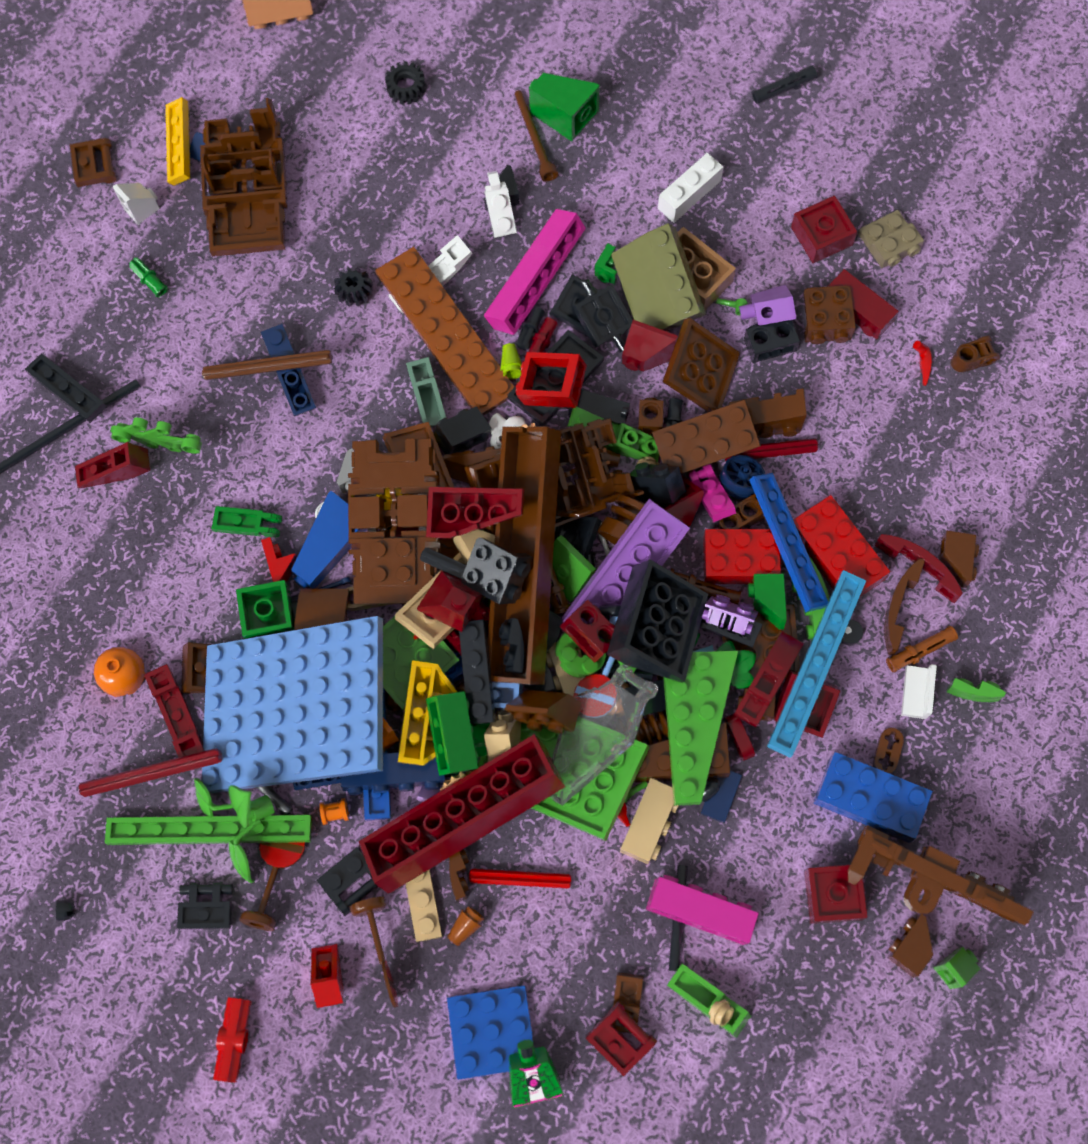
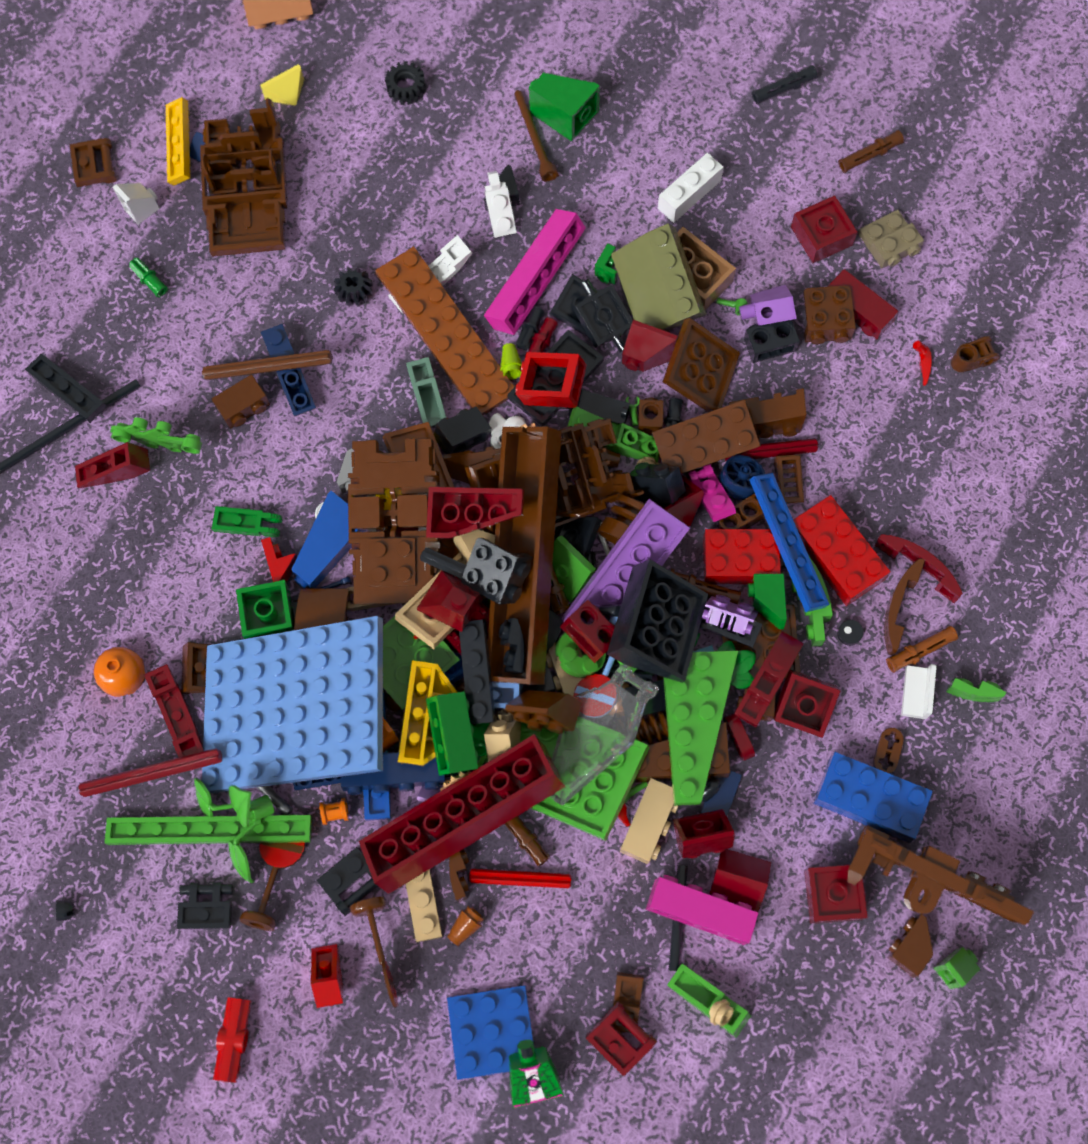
dark azure plate [767,570,866,758] -> none
reddish brown slope [939,530,979,588] -> none
none -> reddish brown brick [211,374,270,429]
none -> light yellow slope [260,64,304,106]
none -> reddish brown pin [505,816,551,867]
none -> bright green hand [625,396,640,426]
none -> dark red slope [673,809,735,858]
none -> dark red slope [709,849,771,913]
none -> reddish brown slope [774,455,804,504]
none -> reddish brown pin [838,130,904,173]

